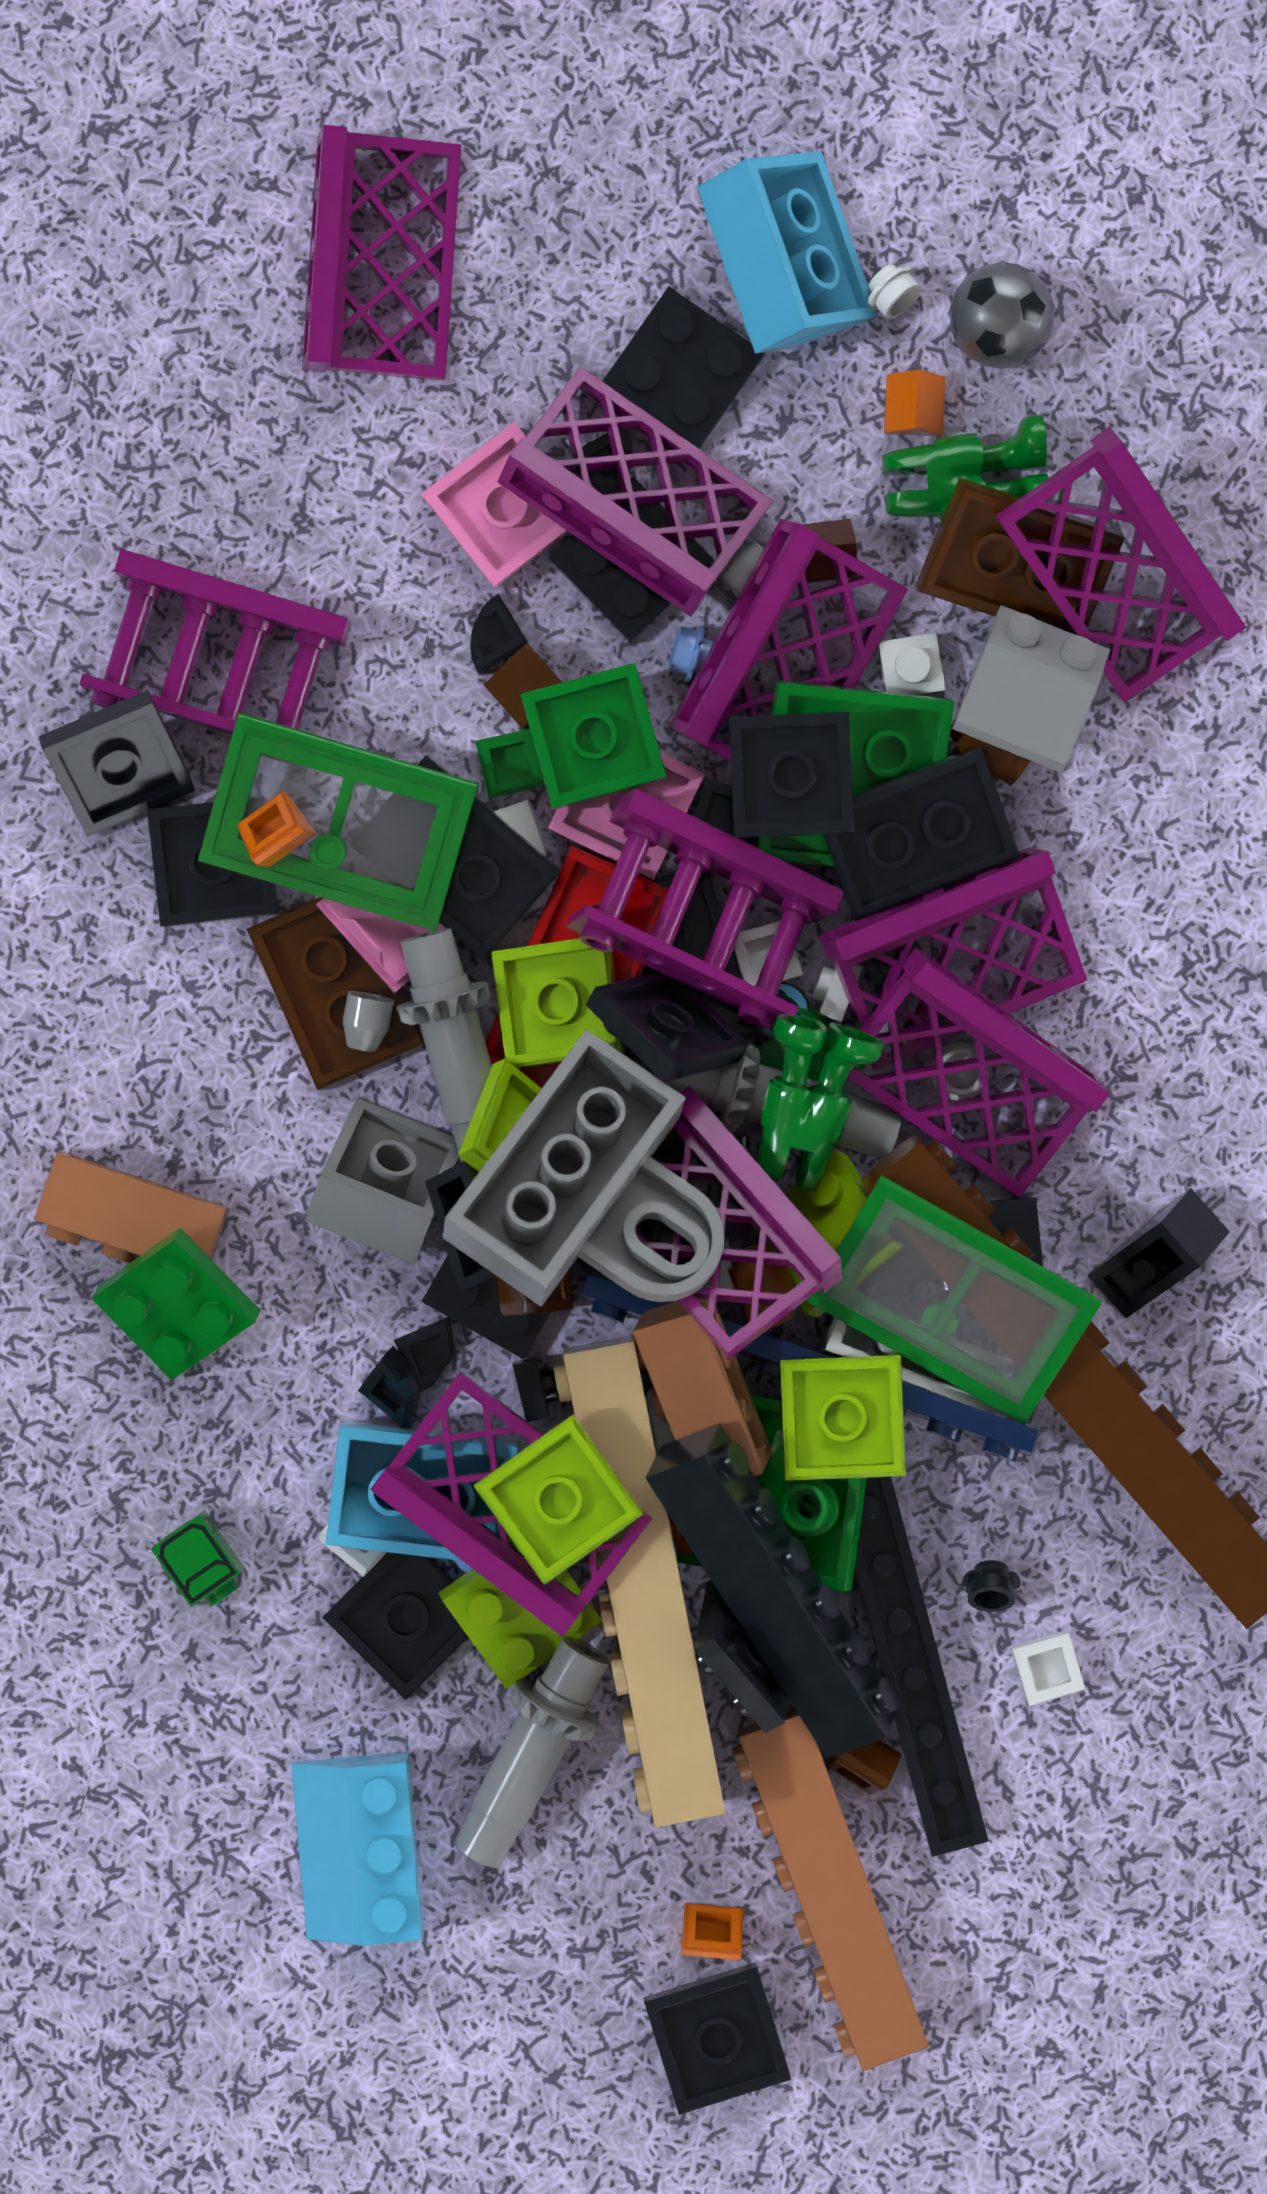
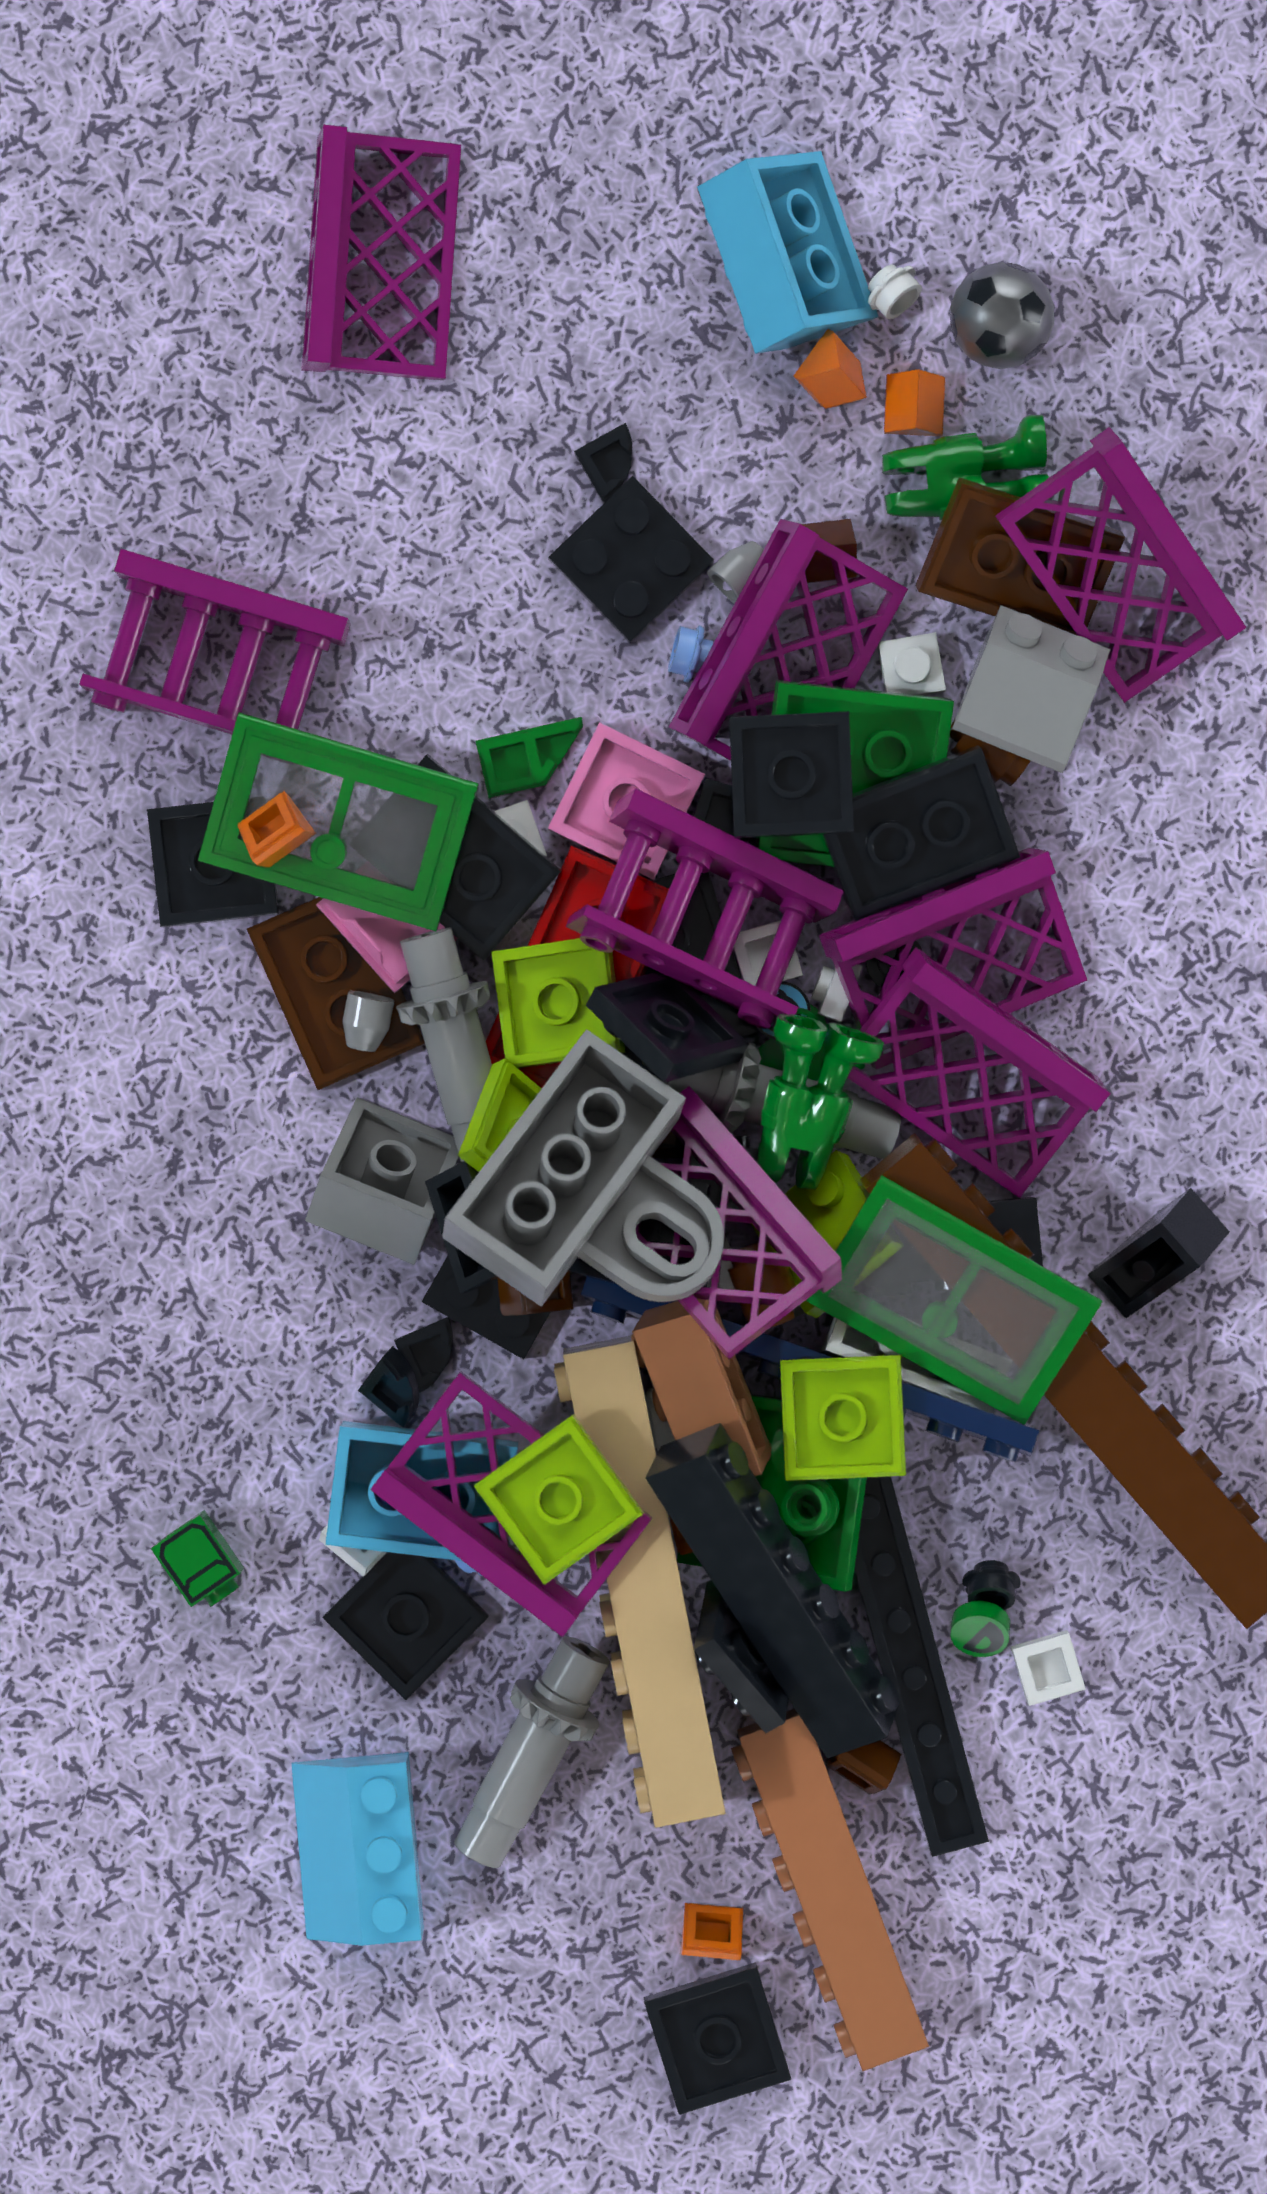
nougat brick [34,1152,230,1263] -> none
black plate [38,690,195,837] -> none
green plate [91,1228,260,1380] -> none
bright pink plate [421,422,568,590] -> none
lime plate [438,1540,602,1689] -> none
black tile [470,593,529,675] -> none
reddish brown slope [484,643,562,729] -> none
magenta fence [497,366,773,617] -> none
black plate [513,1356,558,1422] -> none
green plate [520,663,667,810] -> none
black plate [603,286,765,449] -> none
white plate [931,1042,989,1101] -> none
none -> orange slope [793,329,867,409]
none -> green tile [950,1601,1011,1657]

